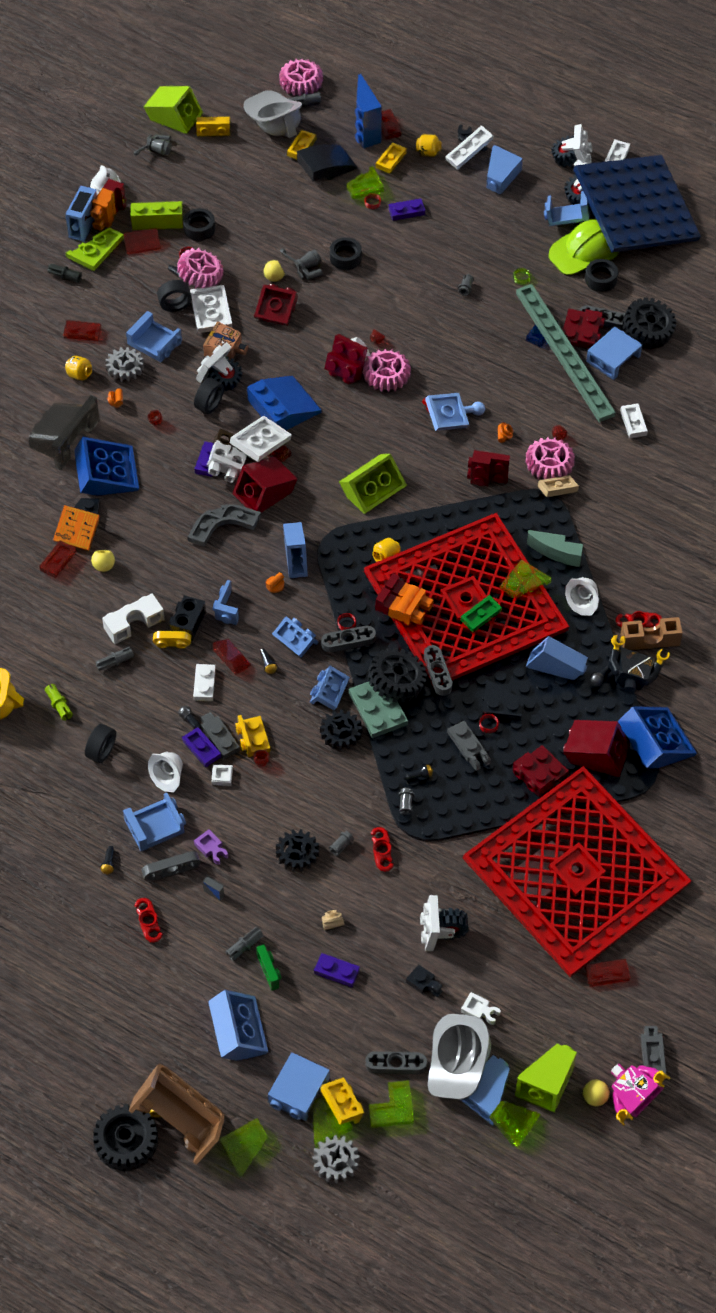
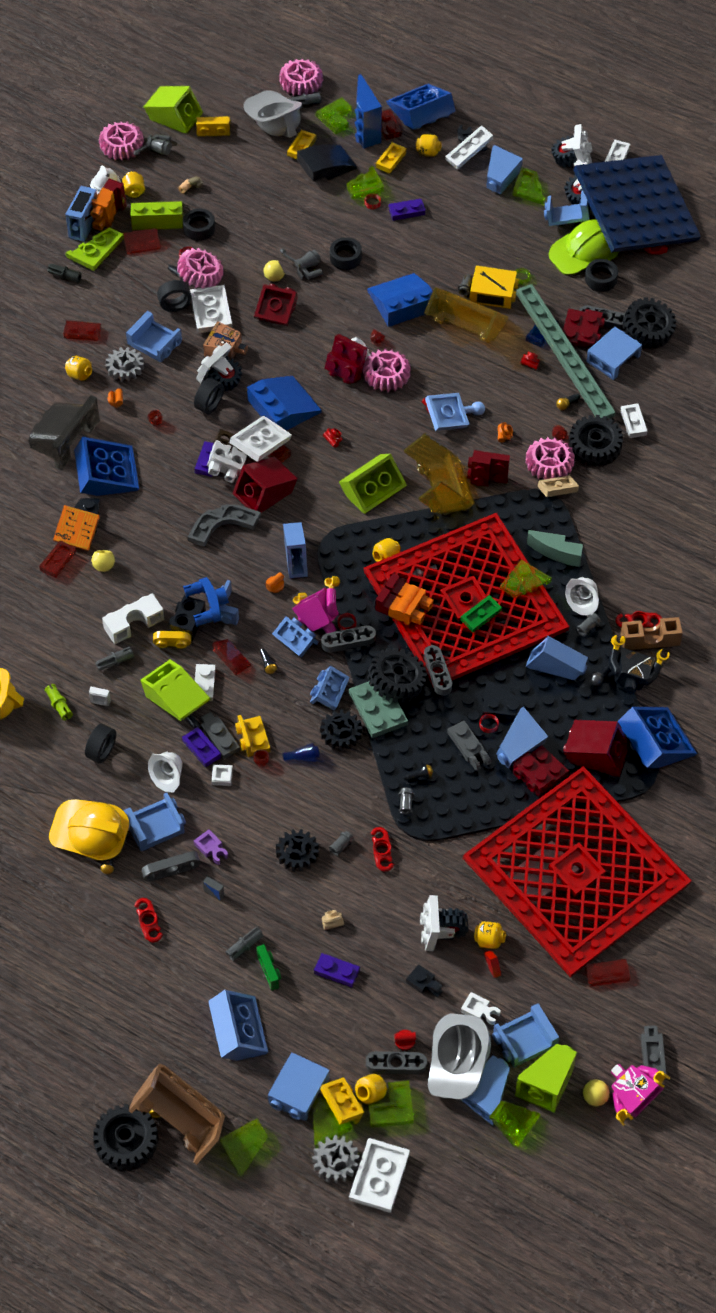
none -> yellow piece [49,799,129,860]
none -> white tile [89,687,111,706]
none -> bright pink gear [99,121,144,161]
none -> yellow head [122,172,145,198]
none -> lime slope [140,659,211,721]
none -> arm [178,176,203,194]
none -> blue connector [183,577,229,627]
none -> clear blue cone [283,743,320,762]
none -> dark pink torso [292,576,340,633]
none -> clear neon green plate [316,97,352,134]
none -> red plate [323,428,343,448]
none -> white plate [349,1138,410,1213]
none -> yellow head [355,1074,387,1104]
none -> blue slope [367,273,436,327]
none -> blue slope [386,84,456,130]
none -> red plate [394,1030,416,1050]
none -> clear yellow windscreen [404,433,475,514]
none -> clear yellow windscreen [424,287,509,343]
none -> yellow brick [470,266,519,309]
none -> yellow head [474,921,506,949]
none -> red tile [484,950,501,978]
none -> medium blue panel [492,1003,559,1068]
none -> medium blue slope [496,707,548,769]
none -> clear neon green wing [512,167,545,205]
none -> red plate [520,352,540,370]
none -> pearl gold piece [556,394,580,410]
none -> black wheel [569,415,623,466]
none -> dark grey pin [576,613,601,636]
none -> red tile [643,245,668,254]

